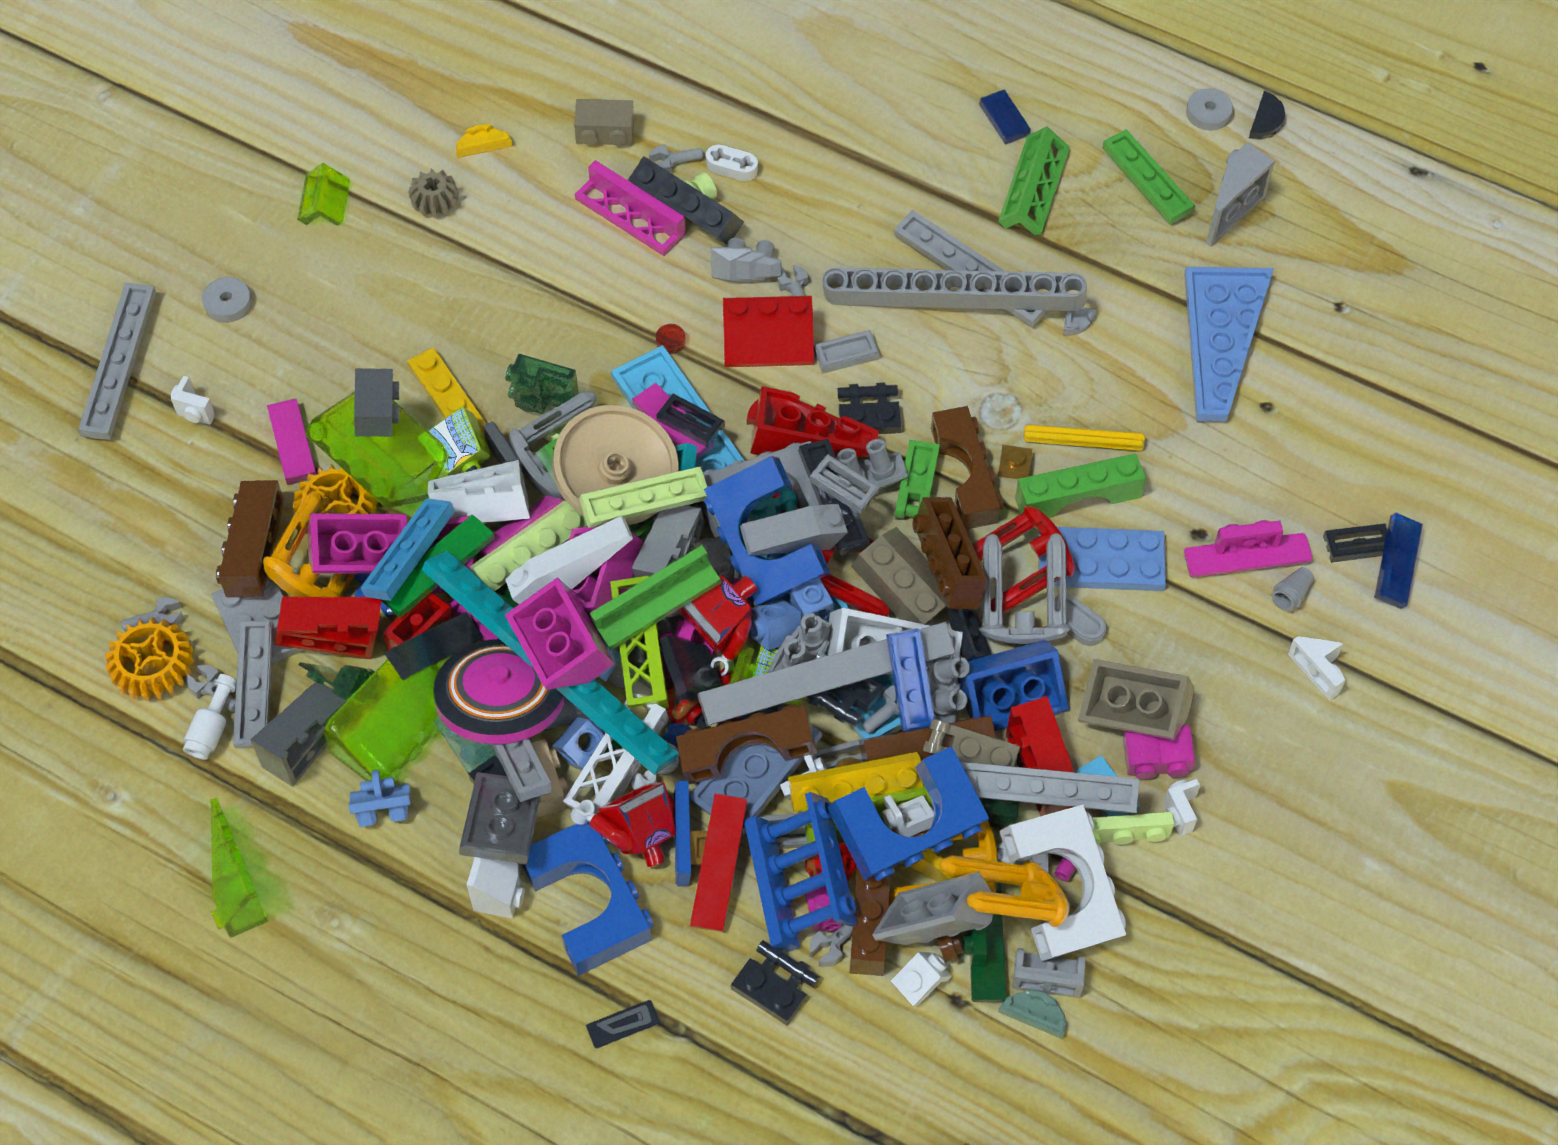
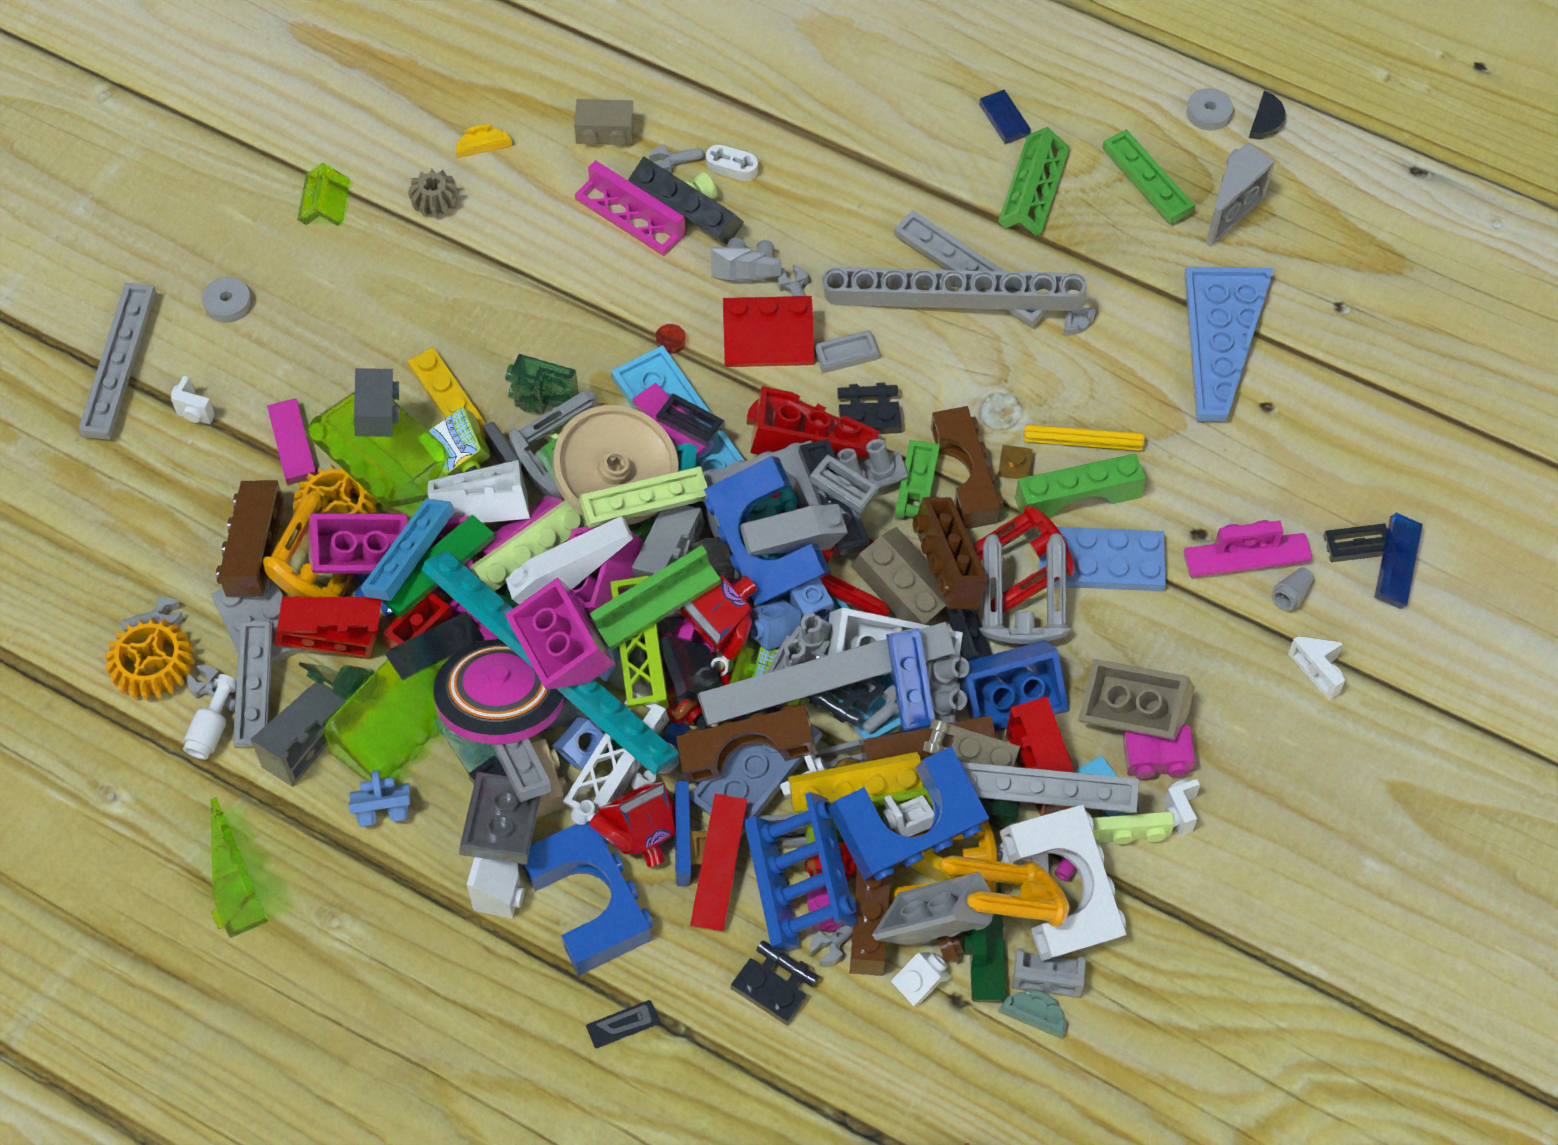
light grey tile [1054,595,1106,646] -> none

